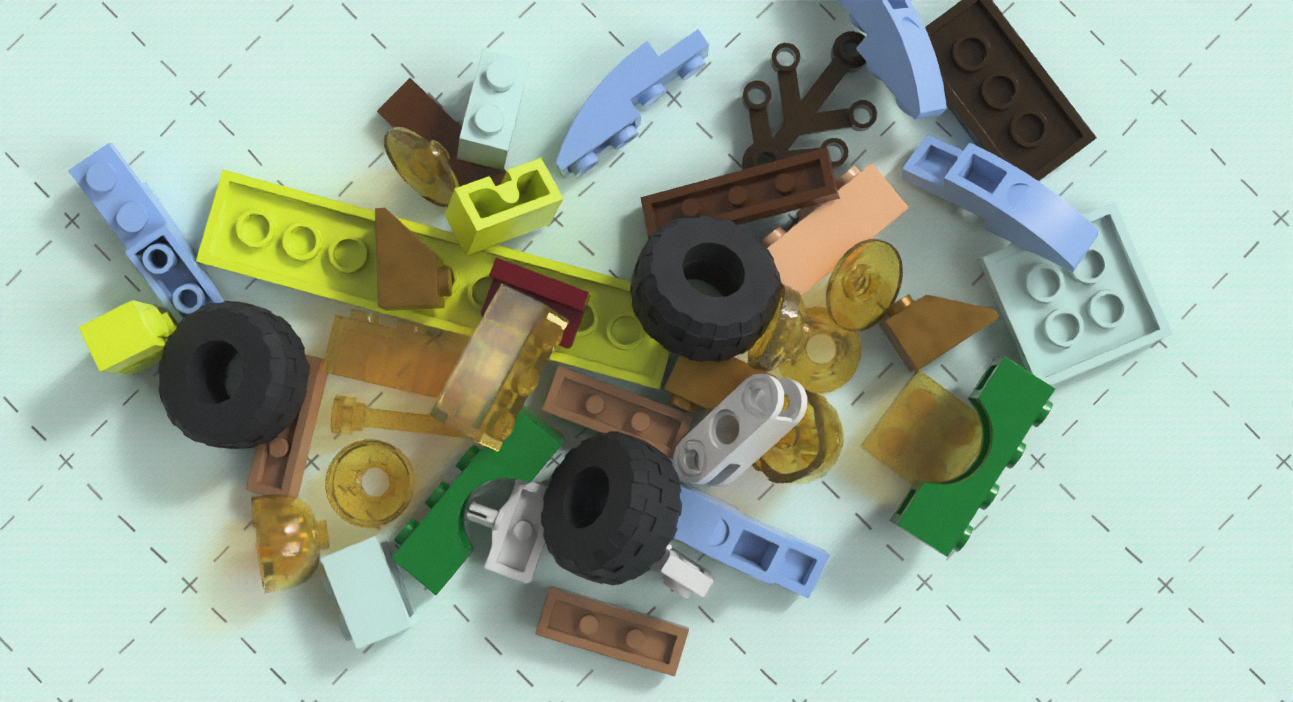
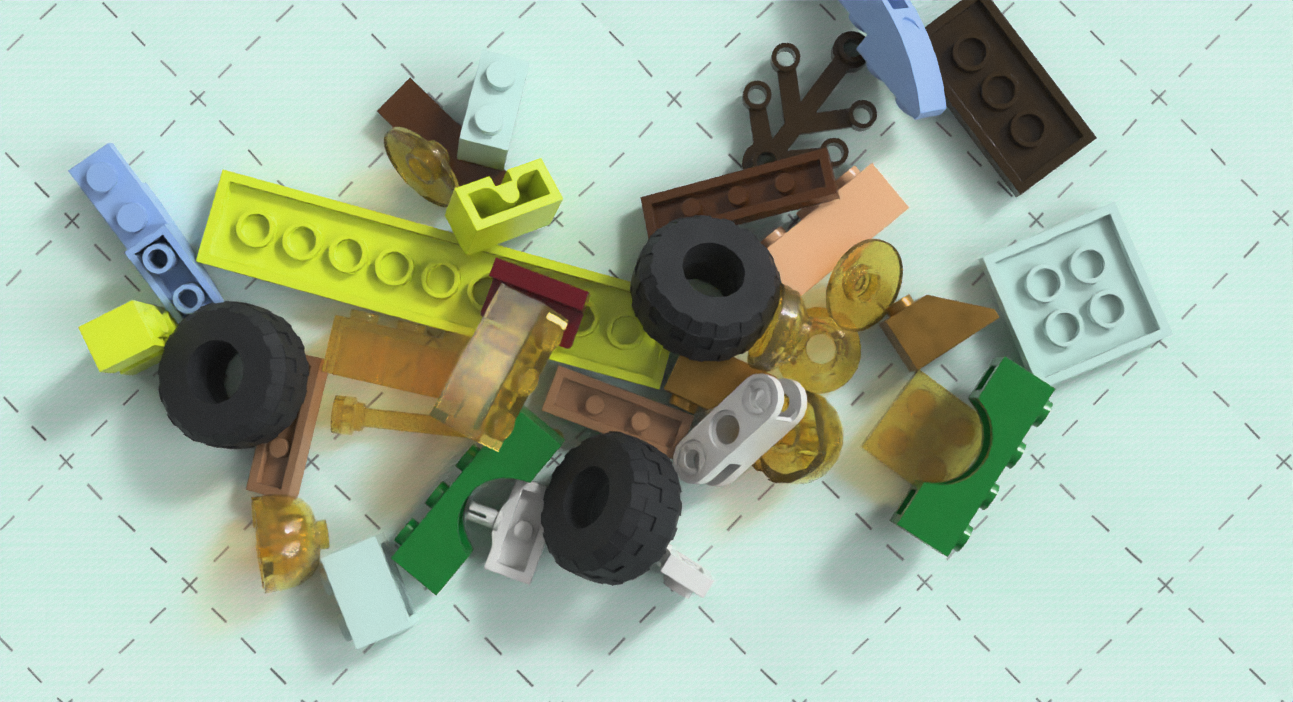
clear yellow piece [325,439,415,528] -> none
pearl gold slope [375,208,452,311] -> none
medium nougat plate [535,586,689,677] -> none
light blue slope [556,29,709,178] -> none
light blue slope [674,481,830,598] -> none
light blue slope [902,134,1099,272] -> none

